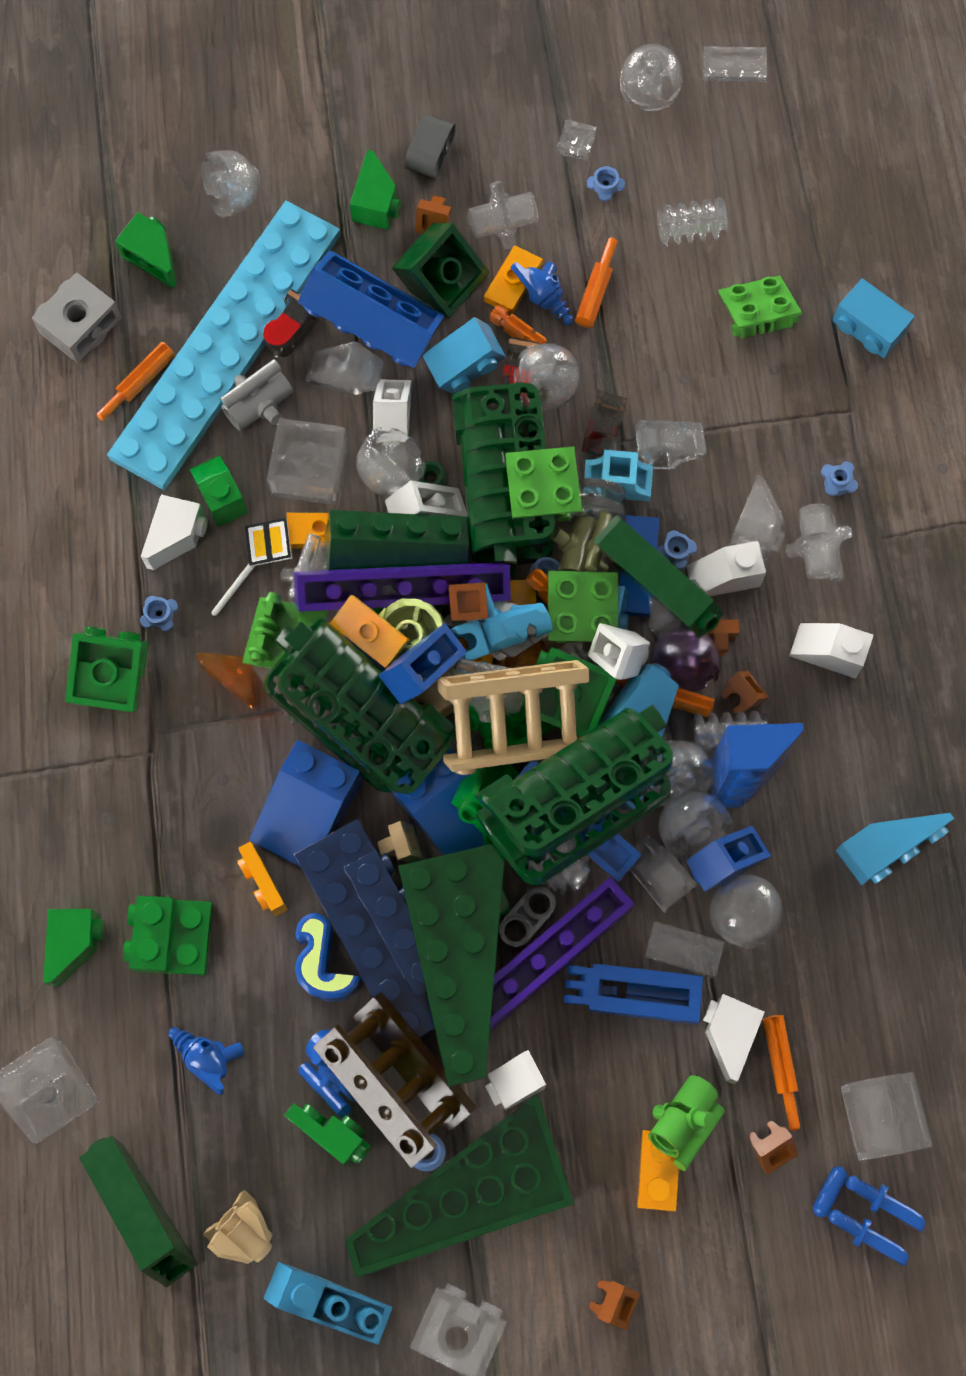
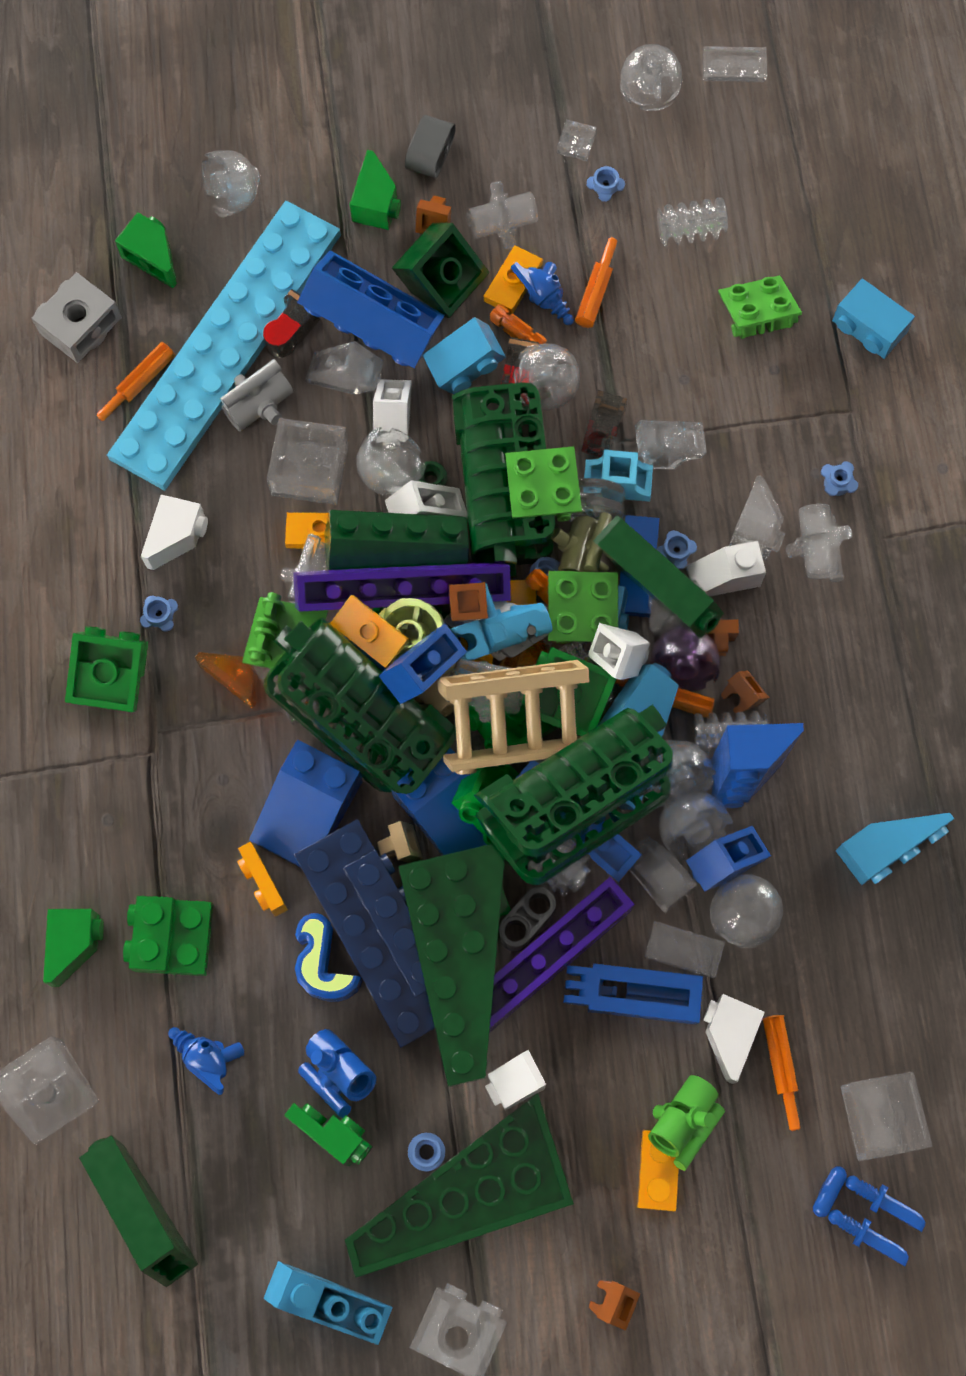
green slope [189,455,248,527] -> none
tan brick [203,1190,273,1264] -> none
piece [212,518,292,616] -> none
dark brown fence [313,992,477,1168] -> none
dark orange tile [749,1121,798,1175] -> none
white slope [789,623,873,678] -> none

